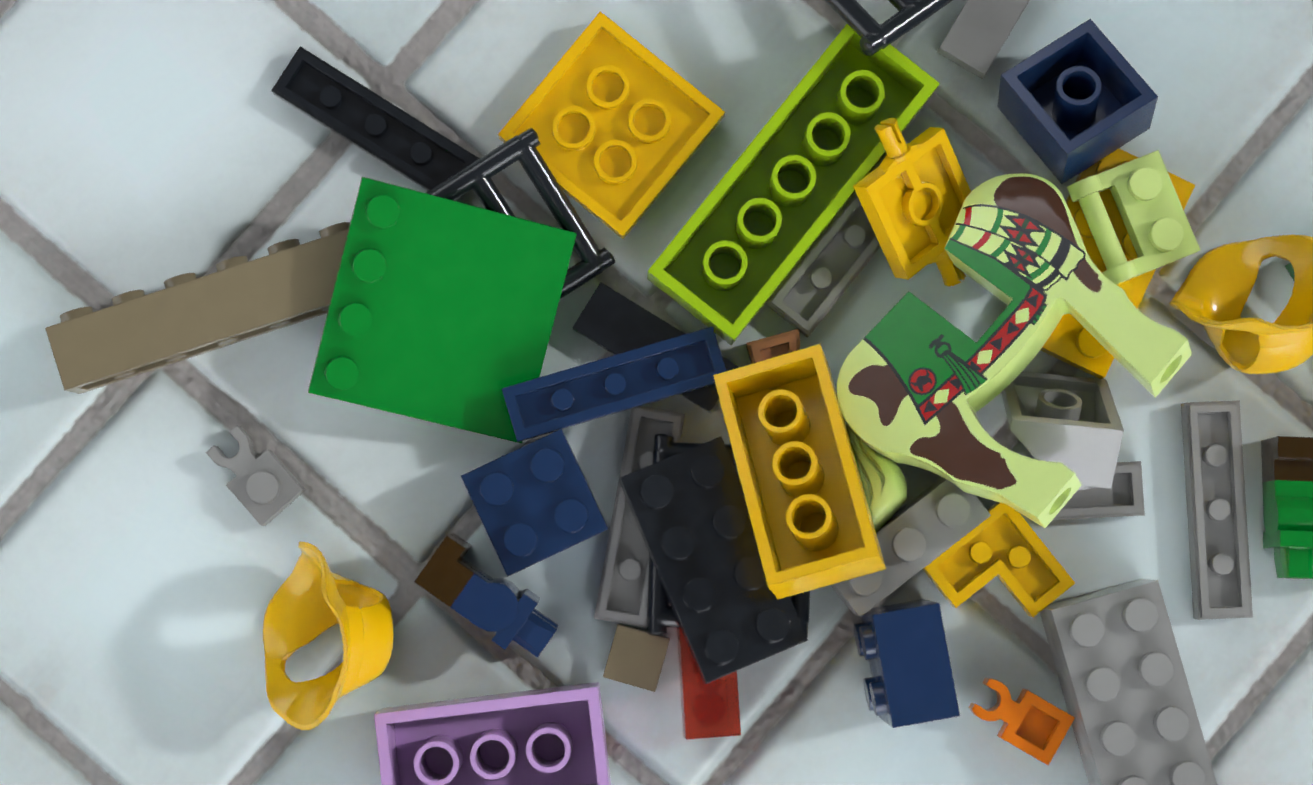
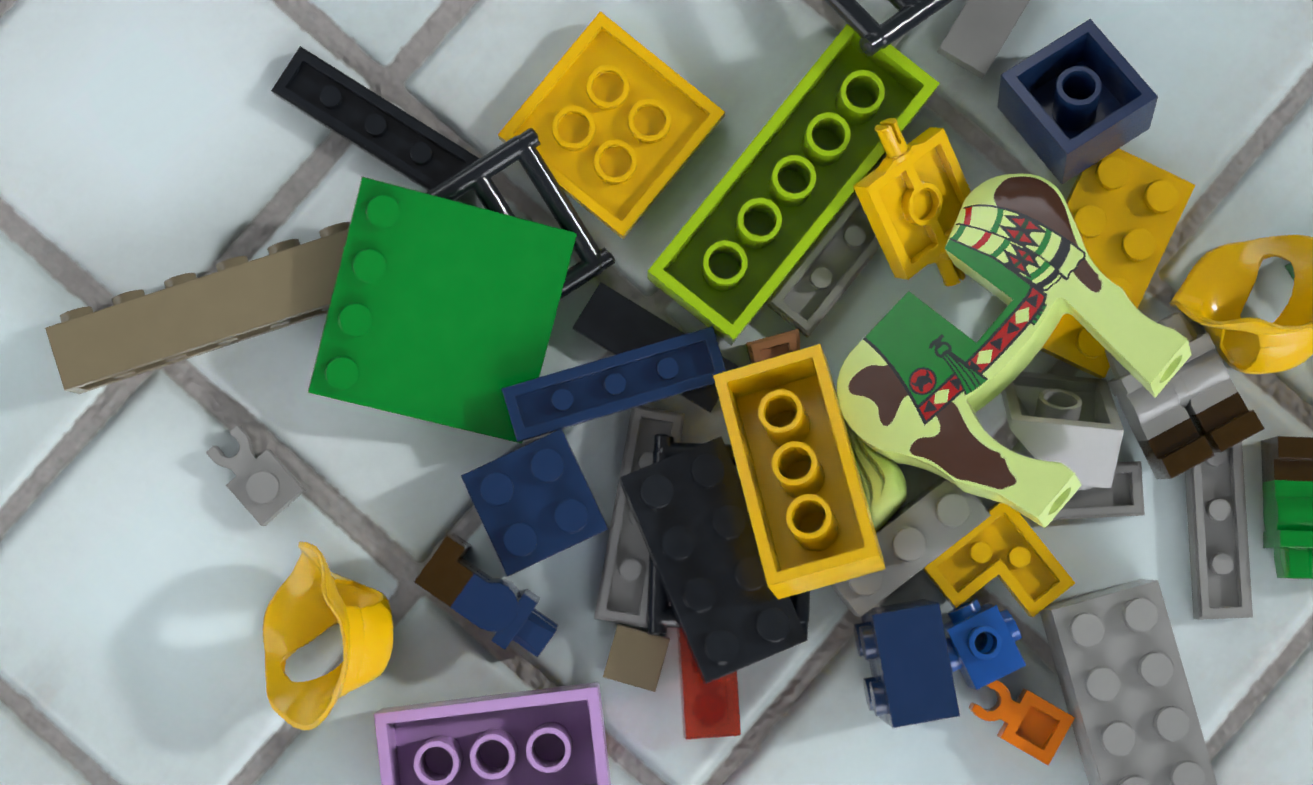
yellowish green plate [1067,150,1201,285] -> none
none -> blue brick [943,599,1026,690]
none -> hips [1105,312,1265,479]

